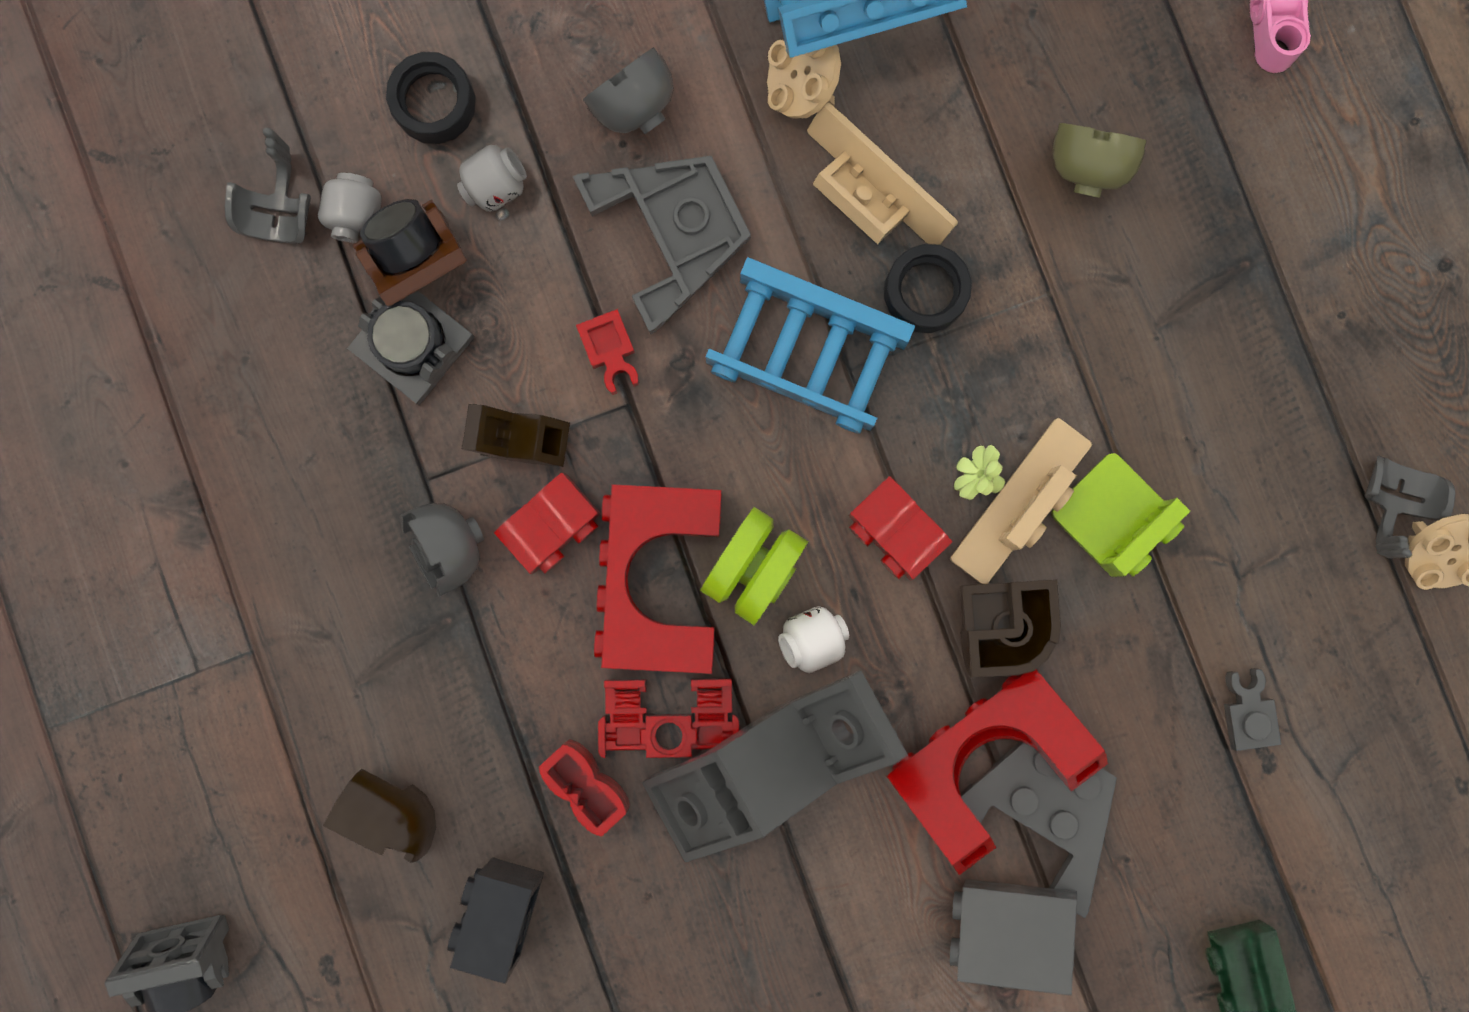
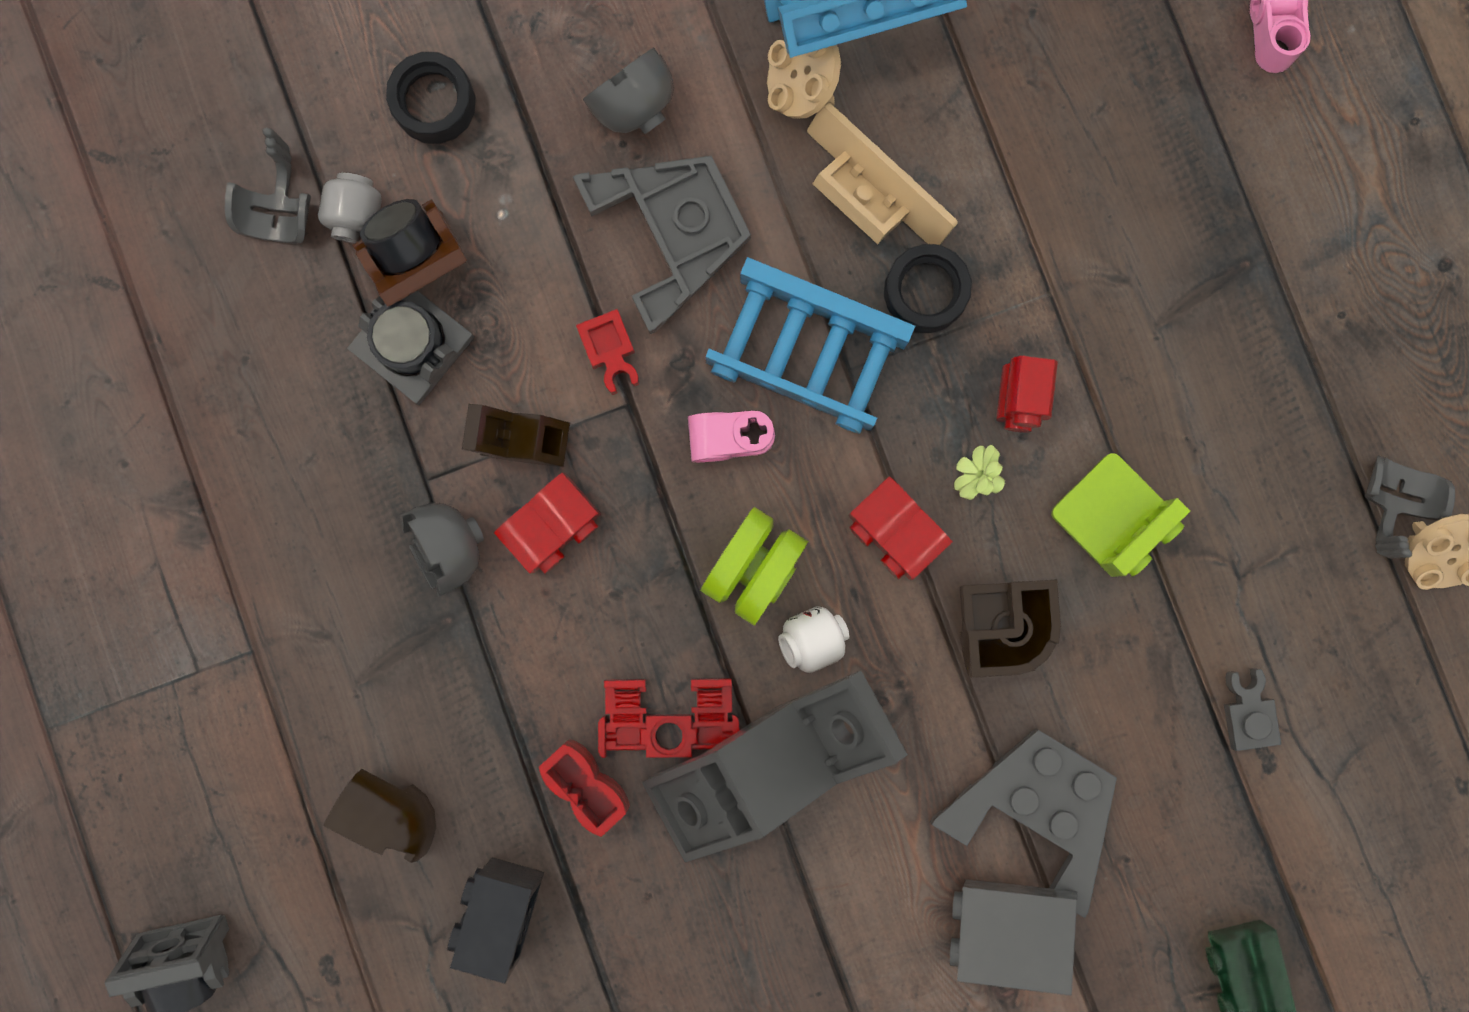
light grey head [457,145,527,212] -> none
red arch [594,484,722,674] -> none
red arch [886,669,1108,875] -> none
tan bracket [950,418,1092,584] -> none
olive cylinder [1052,123,1147,198] -> none
none -> bright pink piece [688,411,775,463]
none -> red brick [996,356,1058,433]

